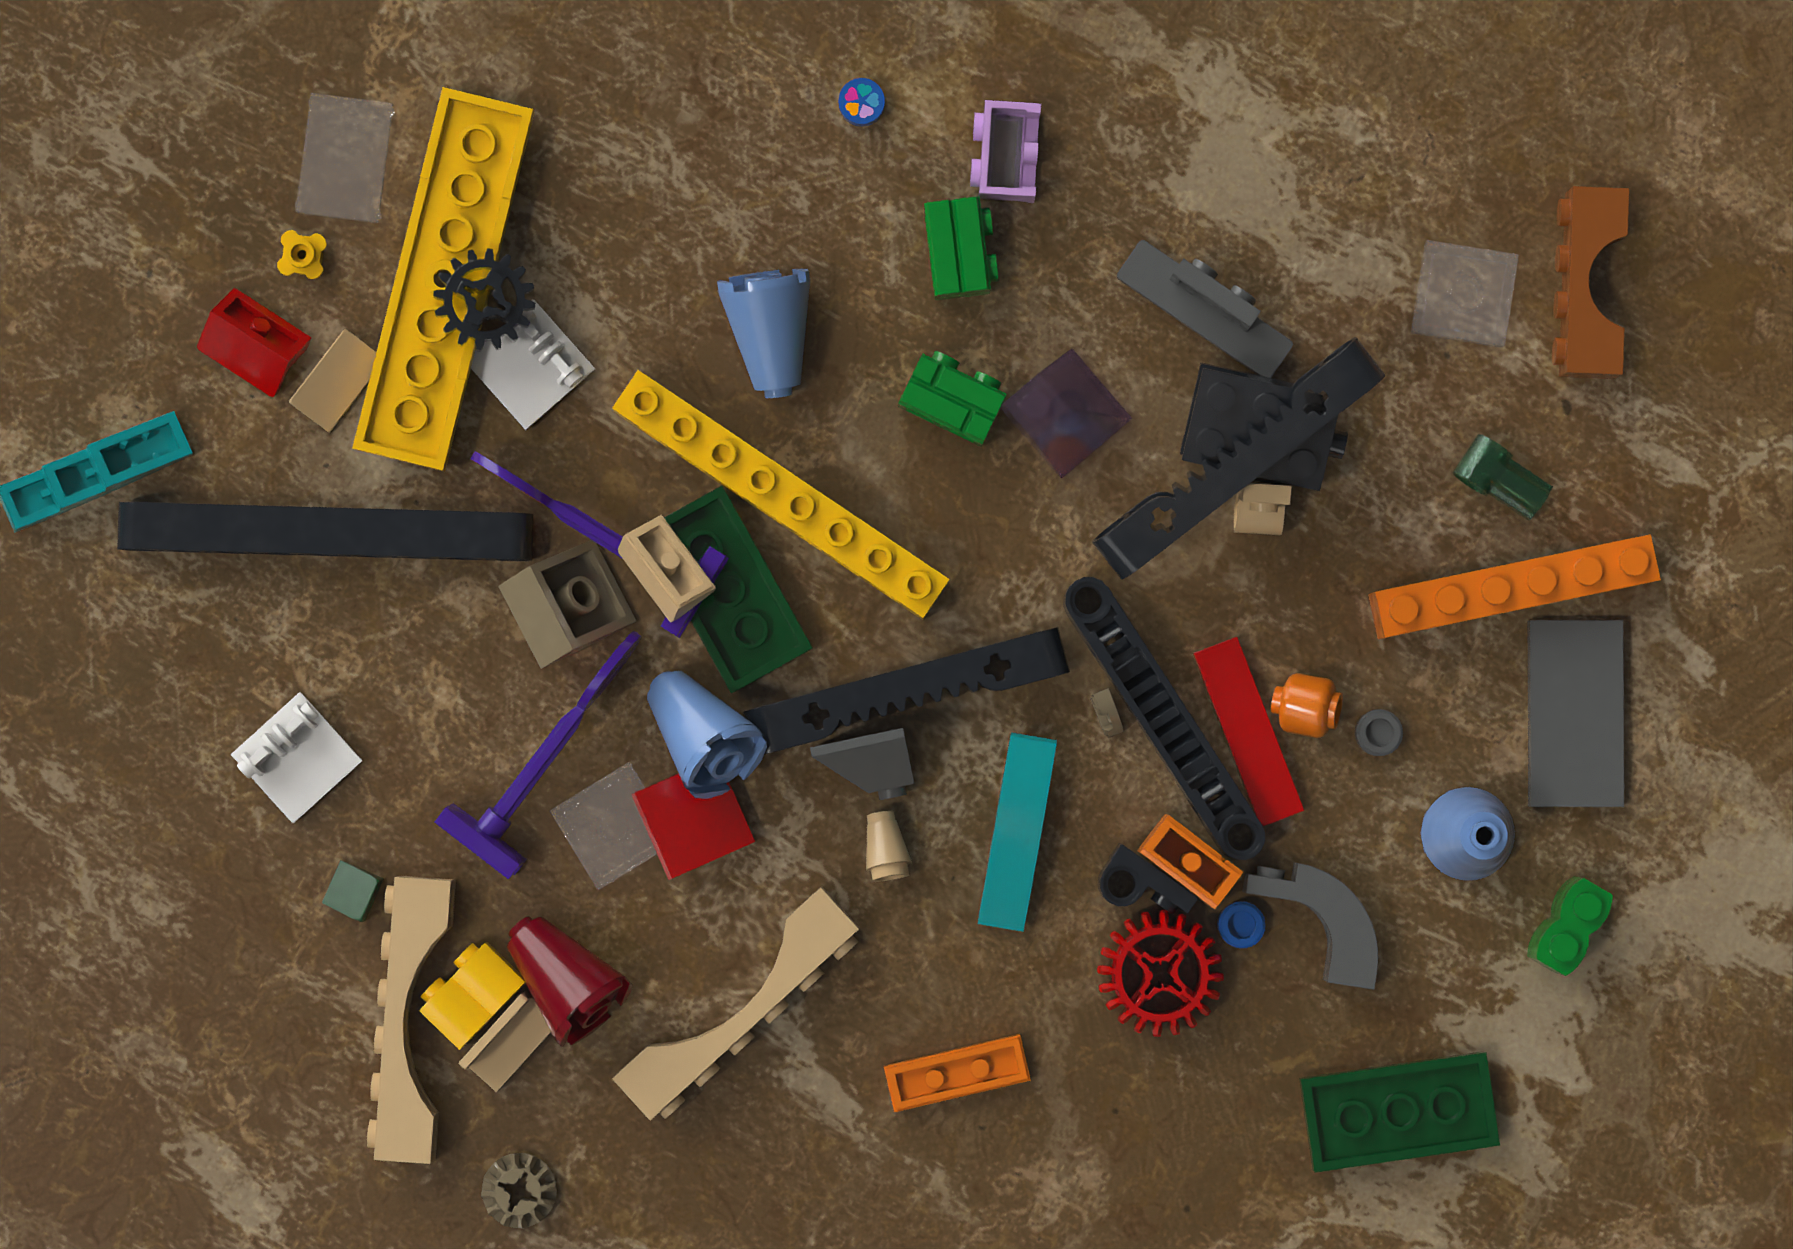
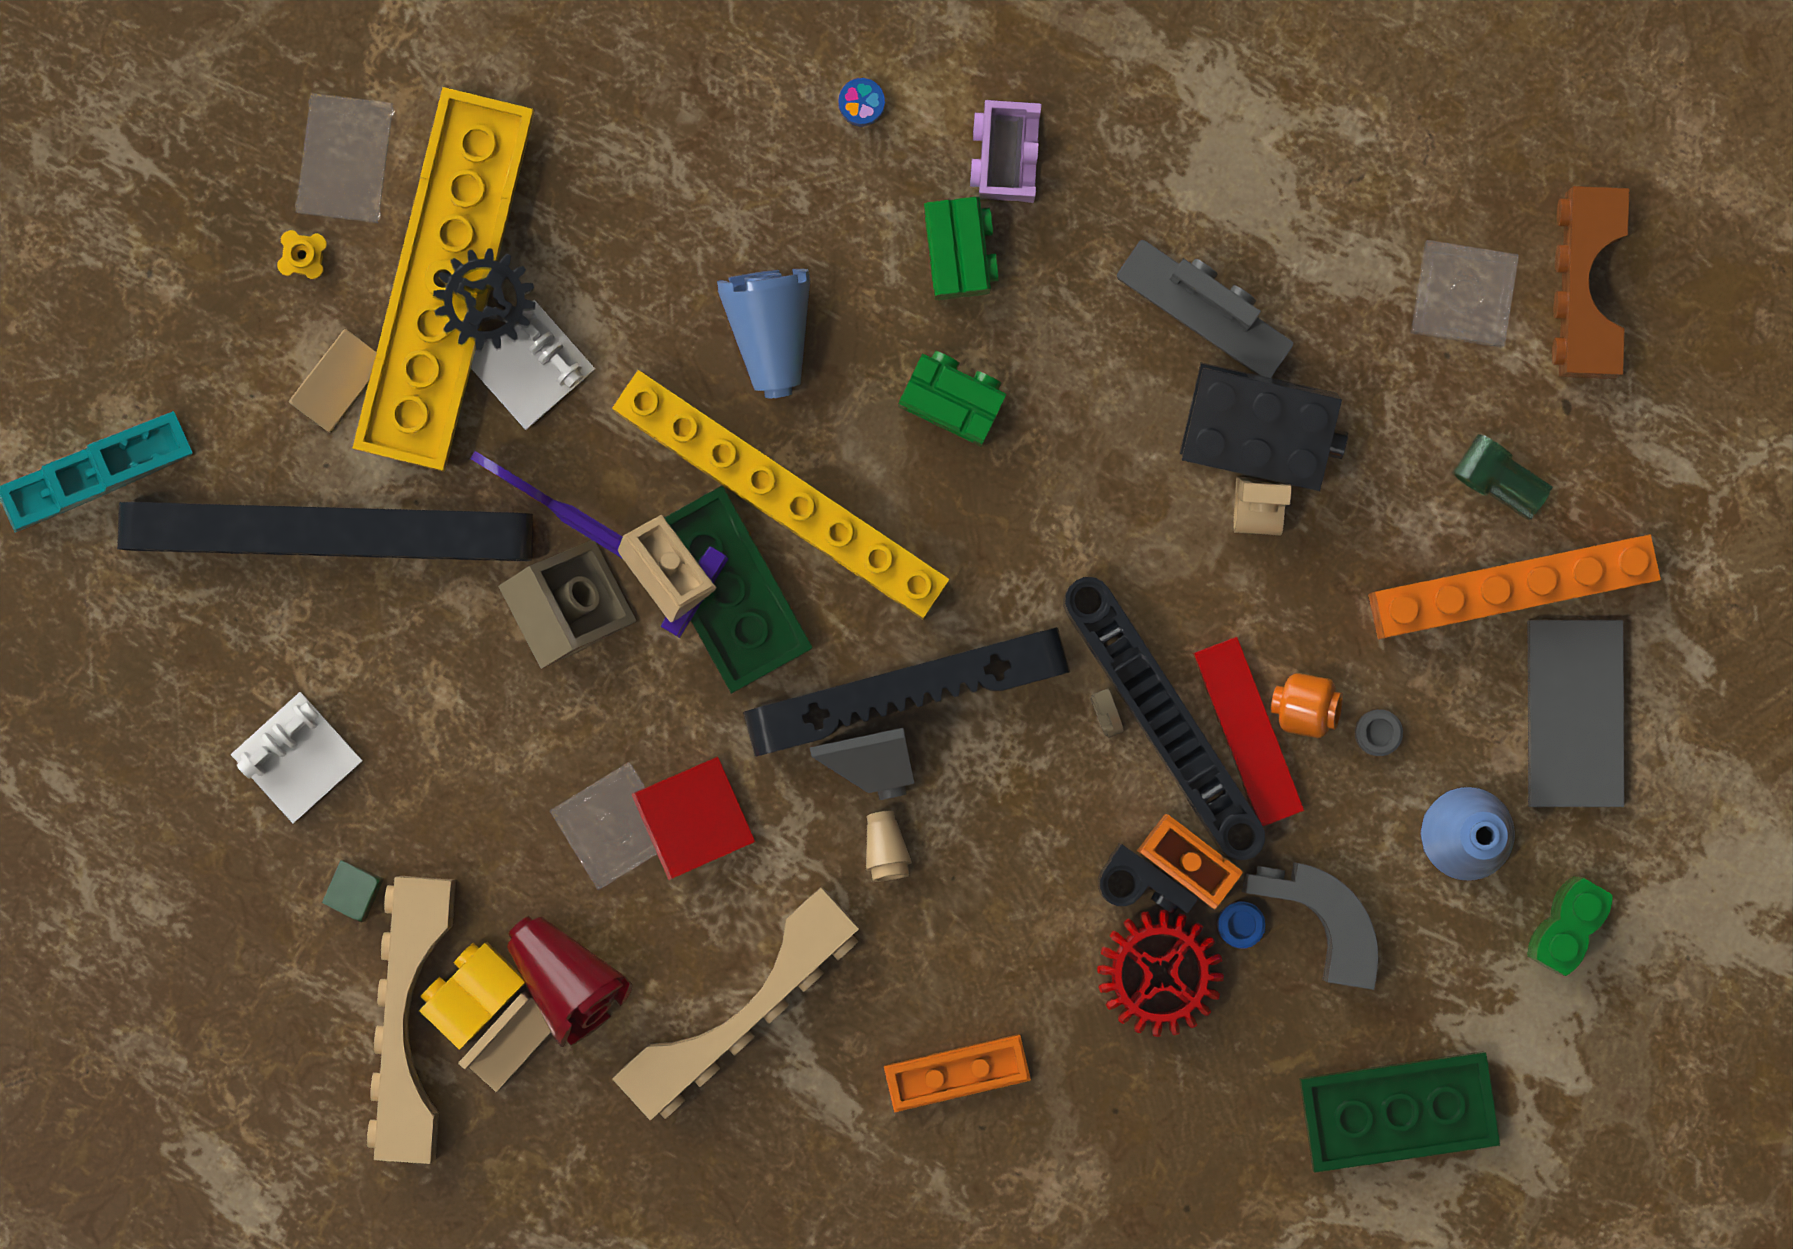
red panel [197,287,312,397] -> none
dark purple piece [434,631,642,879] -> none
dark tan gear [481,1153,557,1229] -> none
medium blue cone [647,671,767,799] -> none
teal slope [978,732,1057,932] -> none
slope [1001,348,1132,479] -> none
black gear [1092,337,1385,580] -> none

